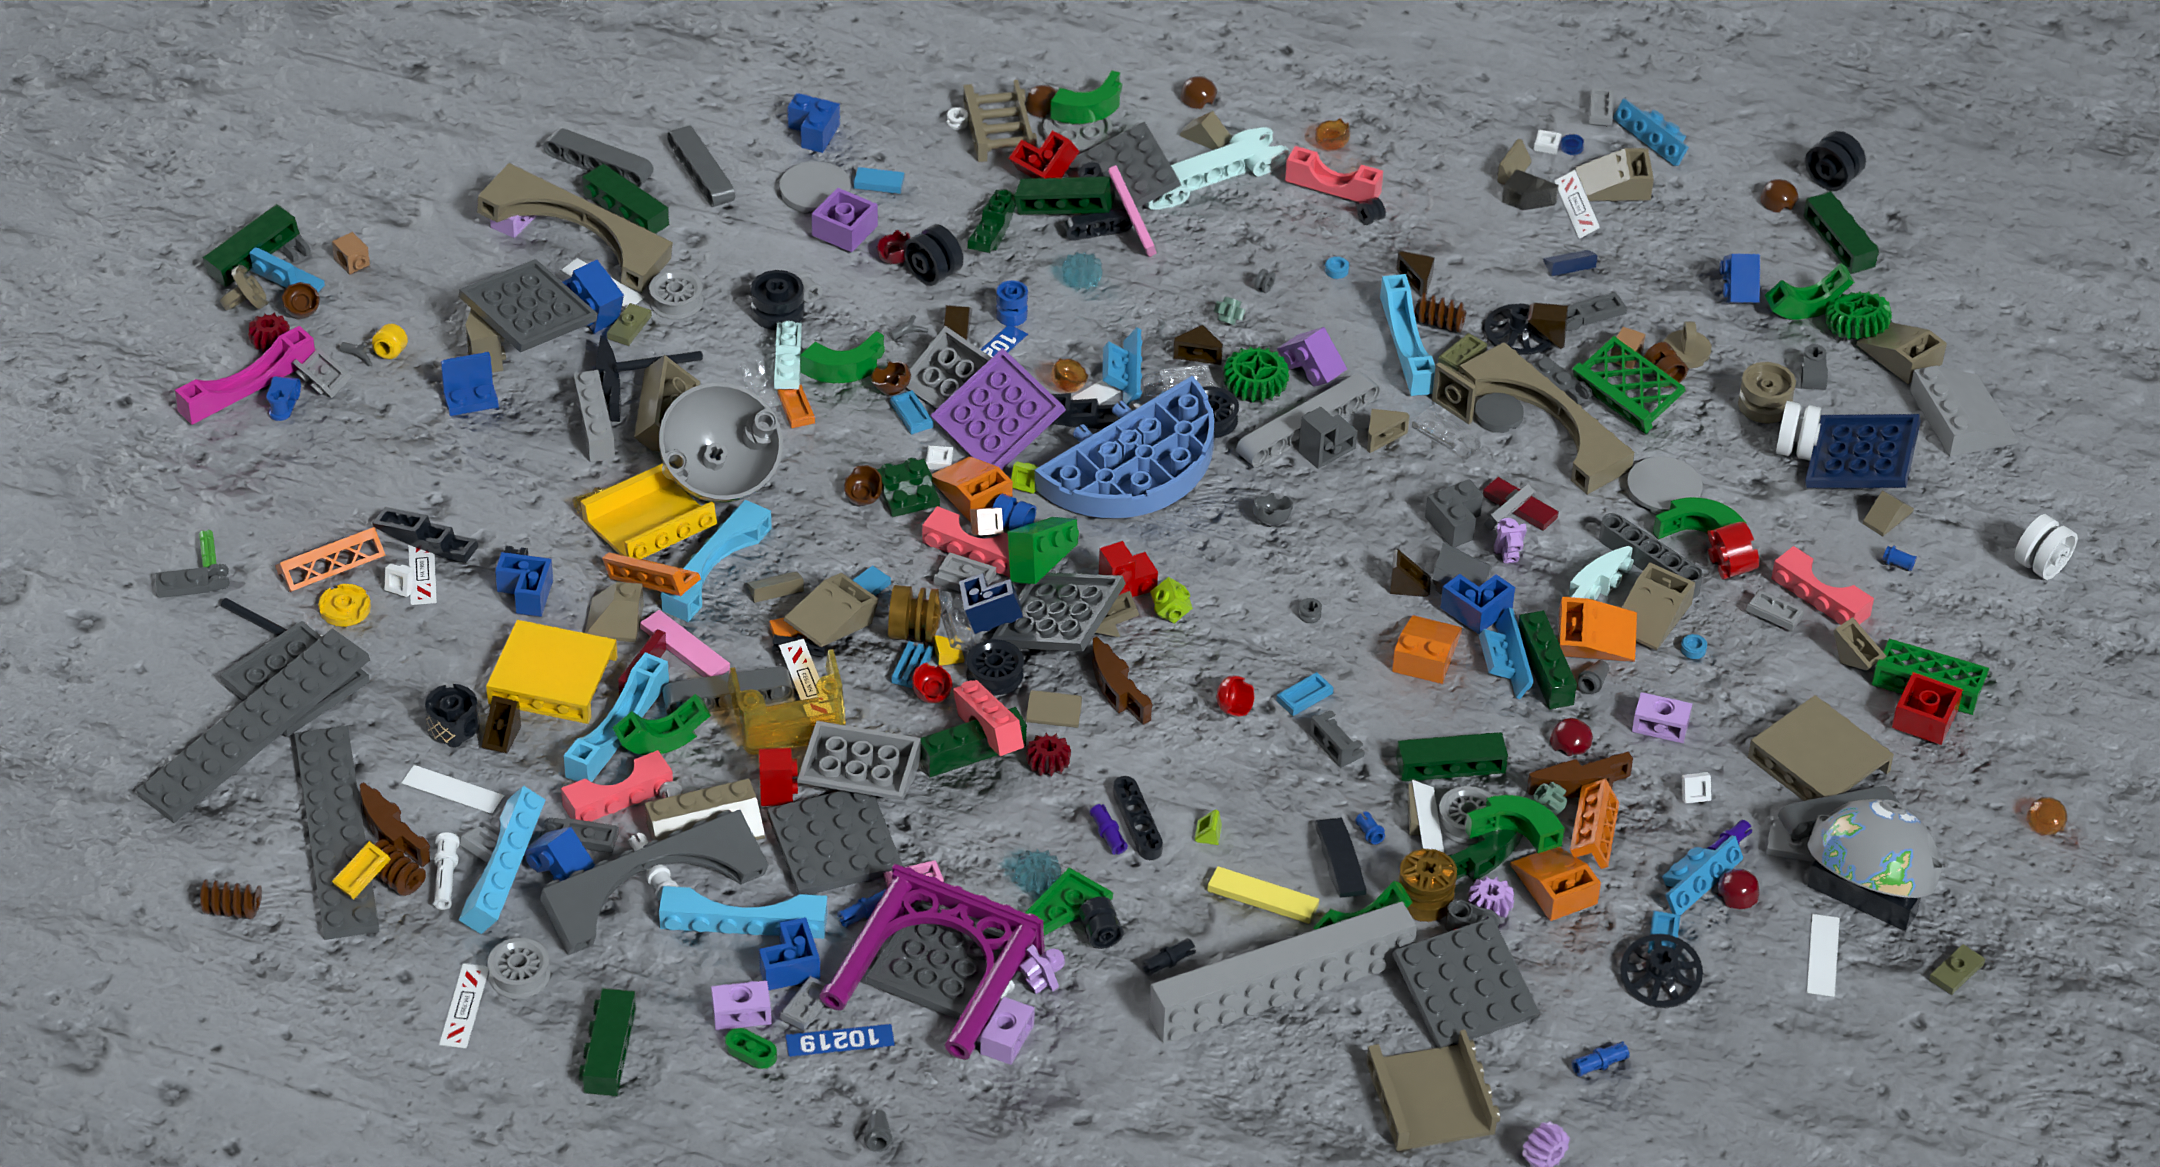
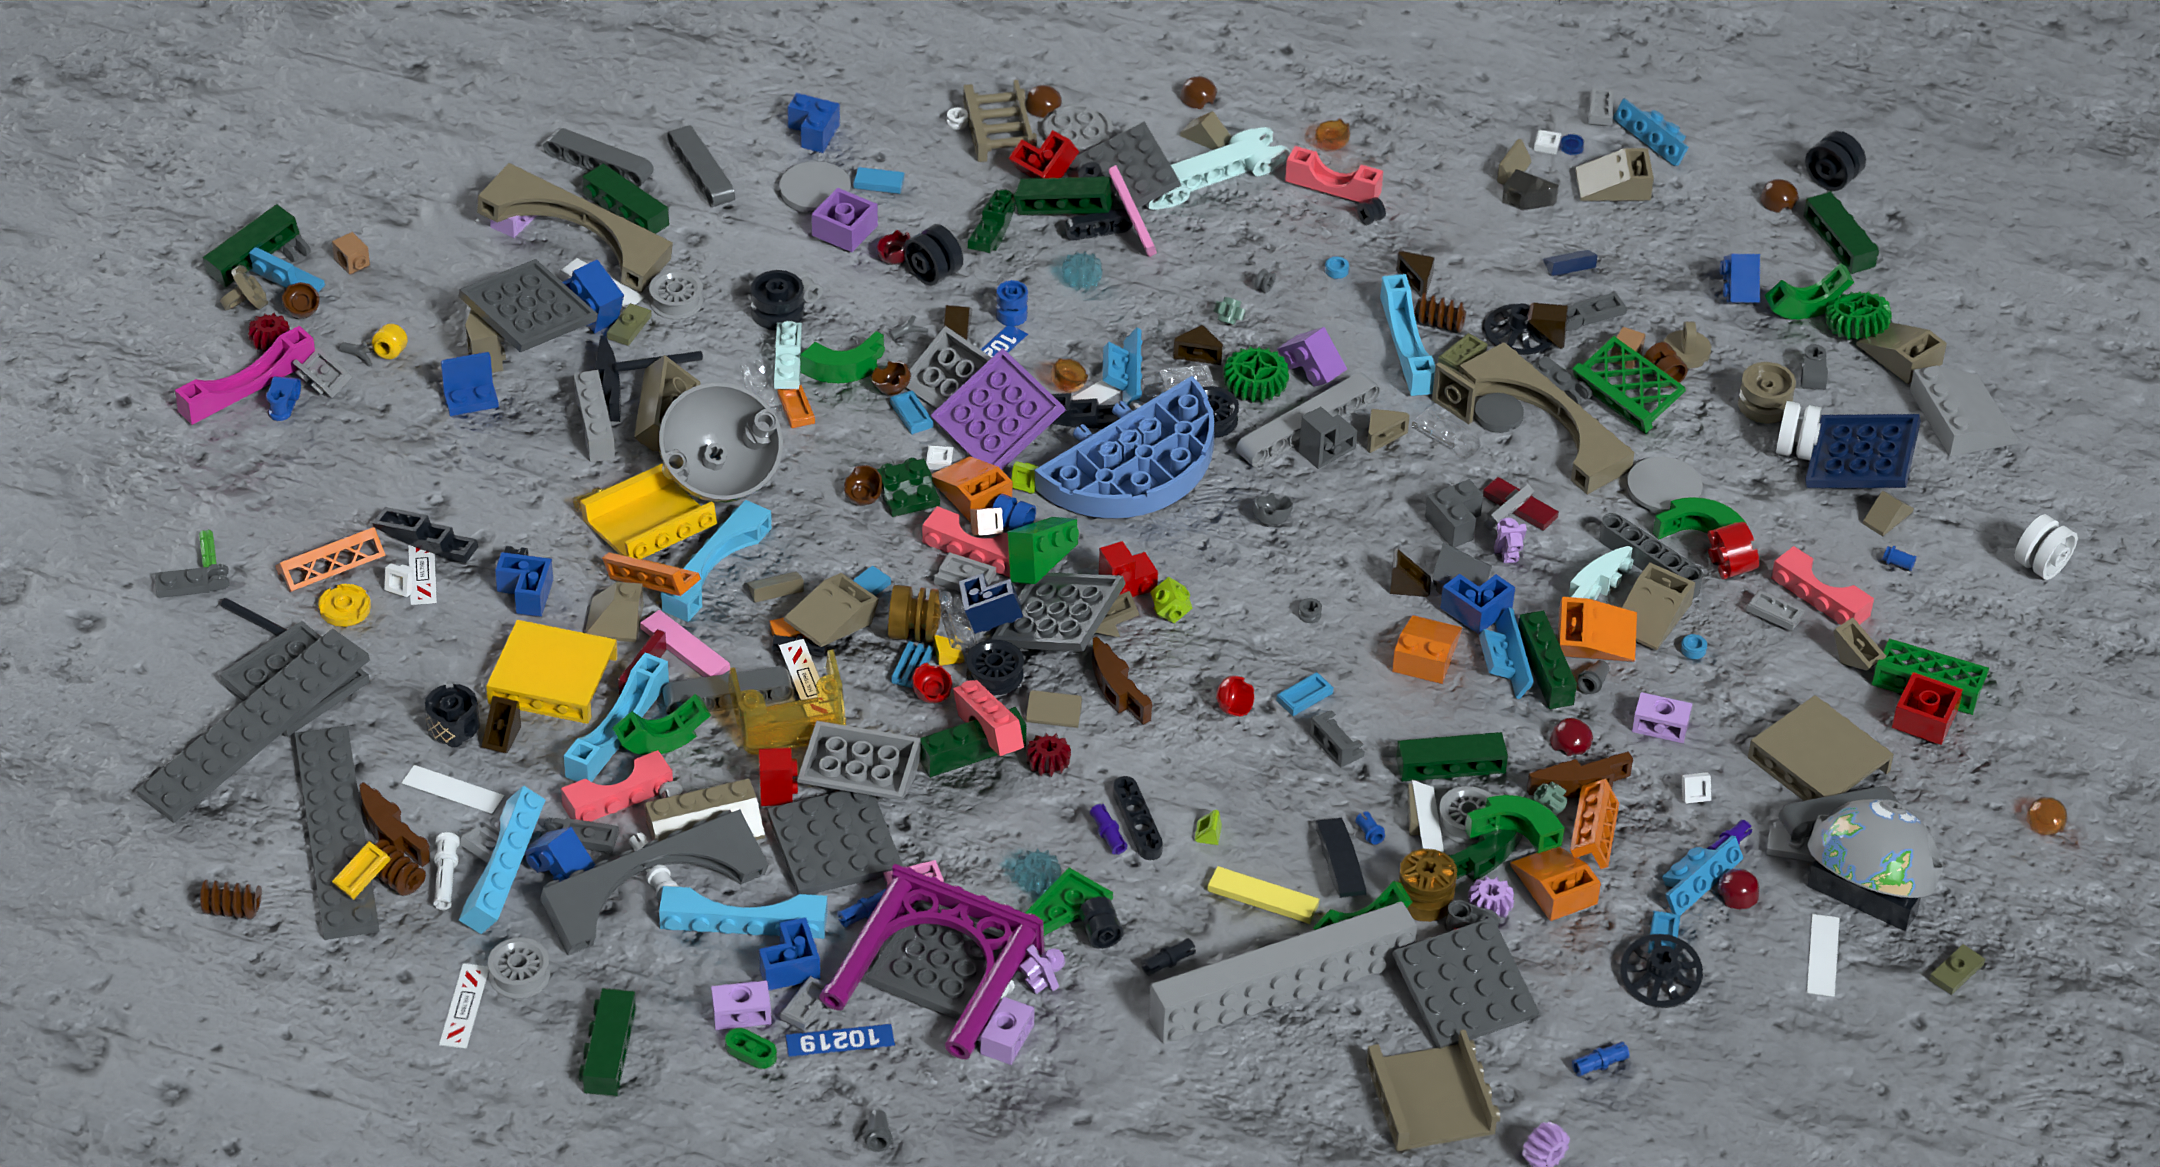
green arch [1051,70,1123,124] -> none
white sticker [1554,170,1600,239] -> none

